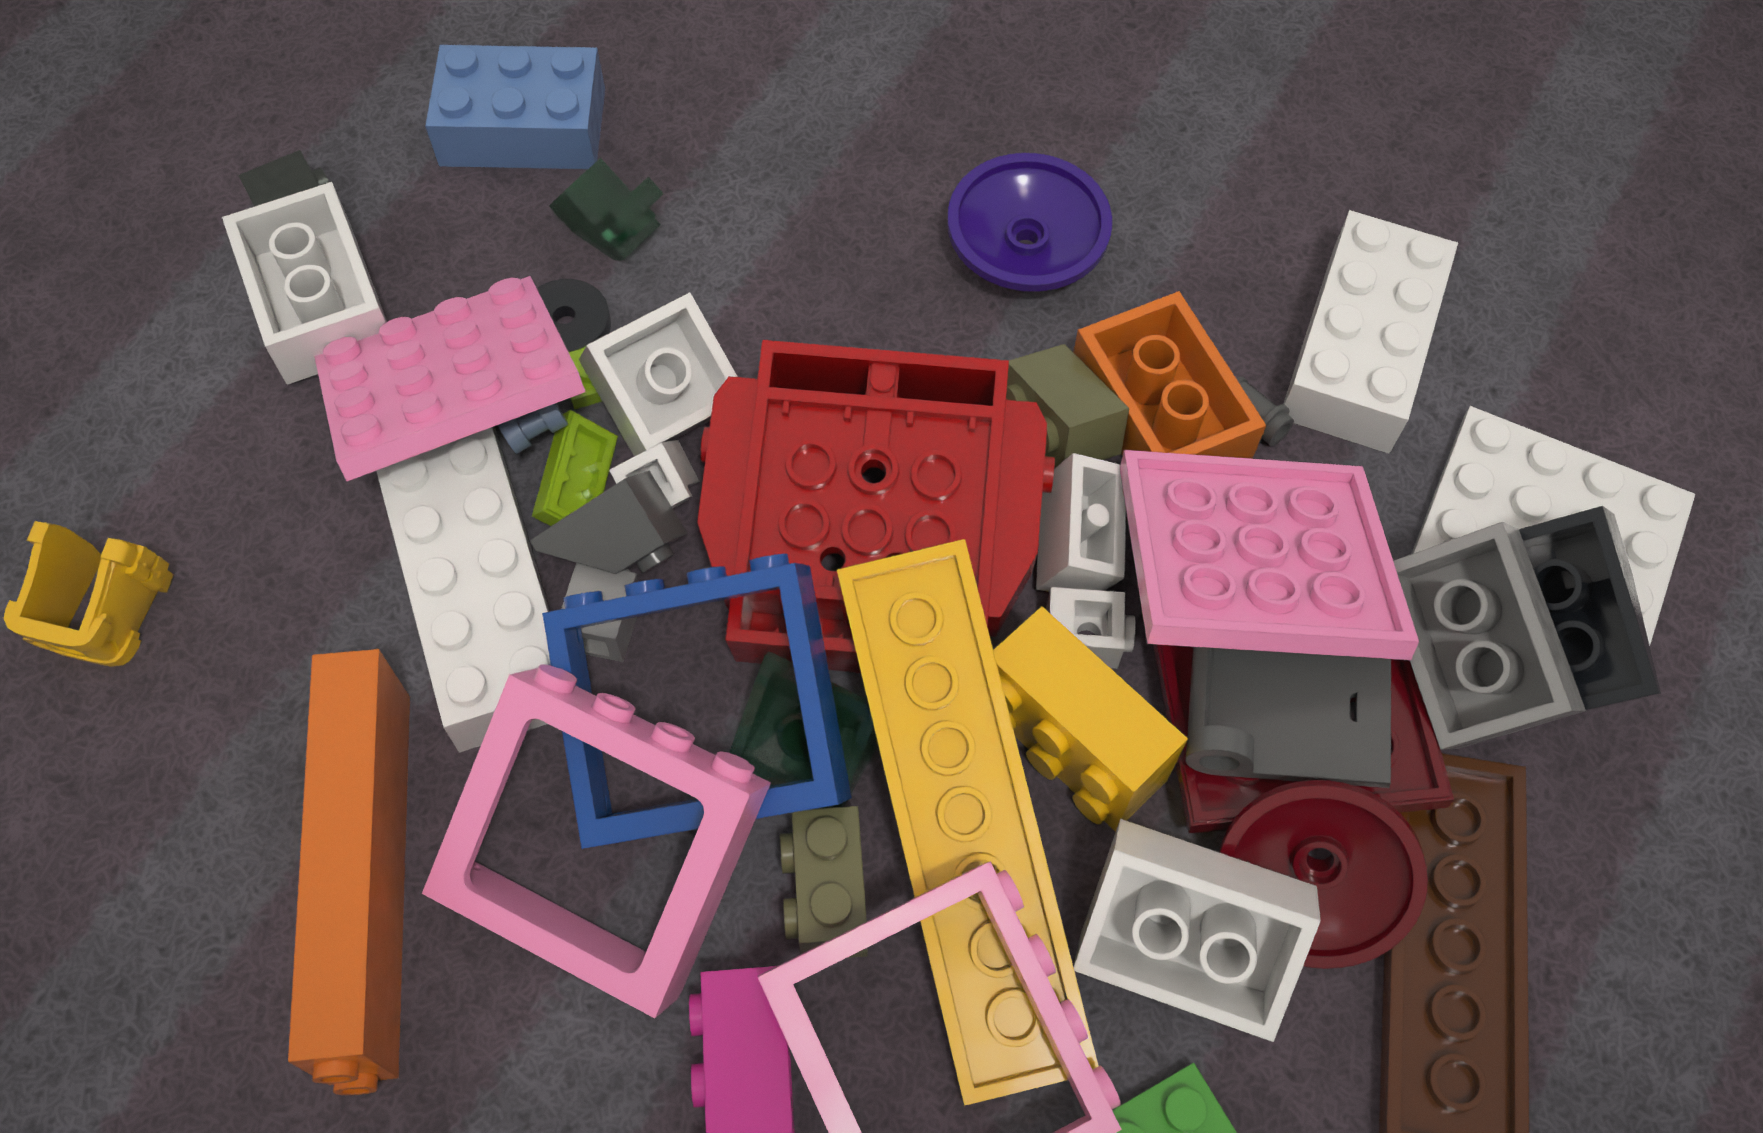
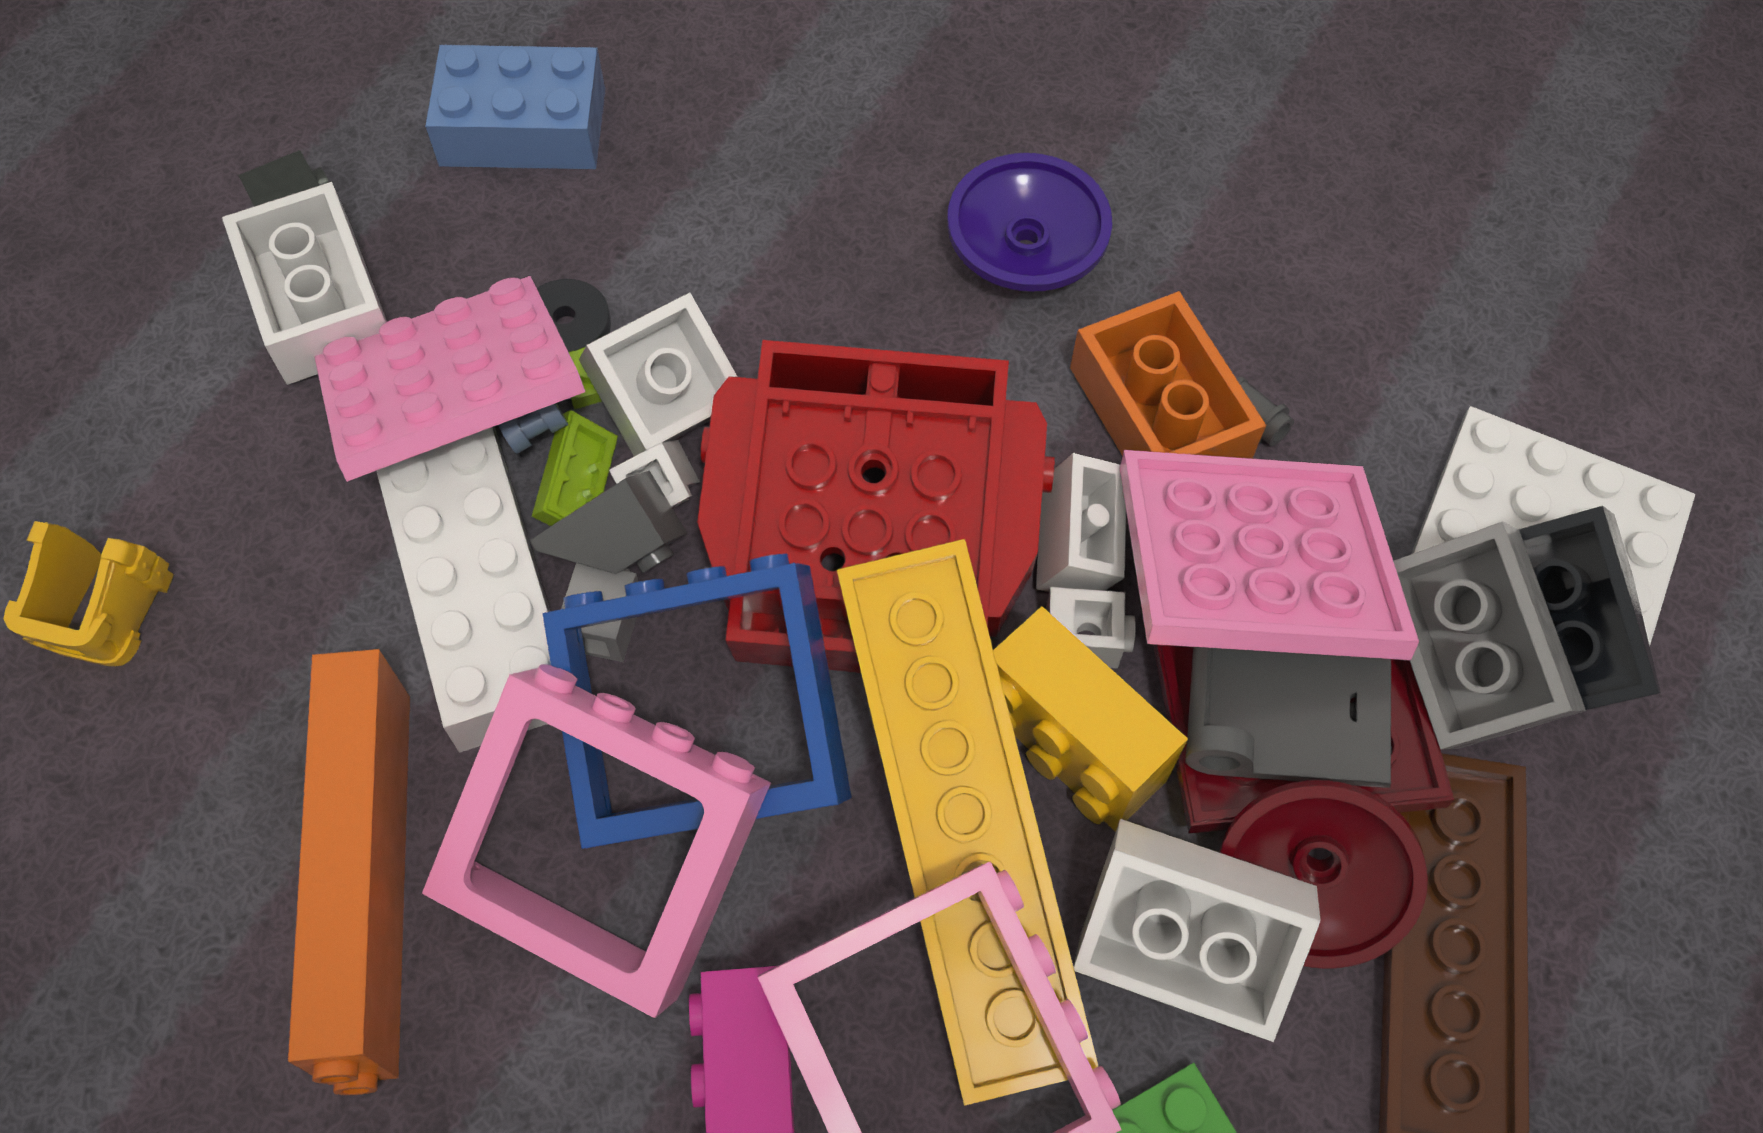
clear green brick [549,158,664,261] -> none
clear green slope [729,651,878,809] -> none
olive brick [780,806,868,958] -> none
olive brick [1006,344,1129,467] -> none
white brick [1283,210,1458,453] -> none

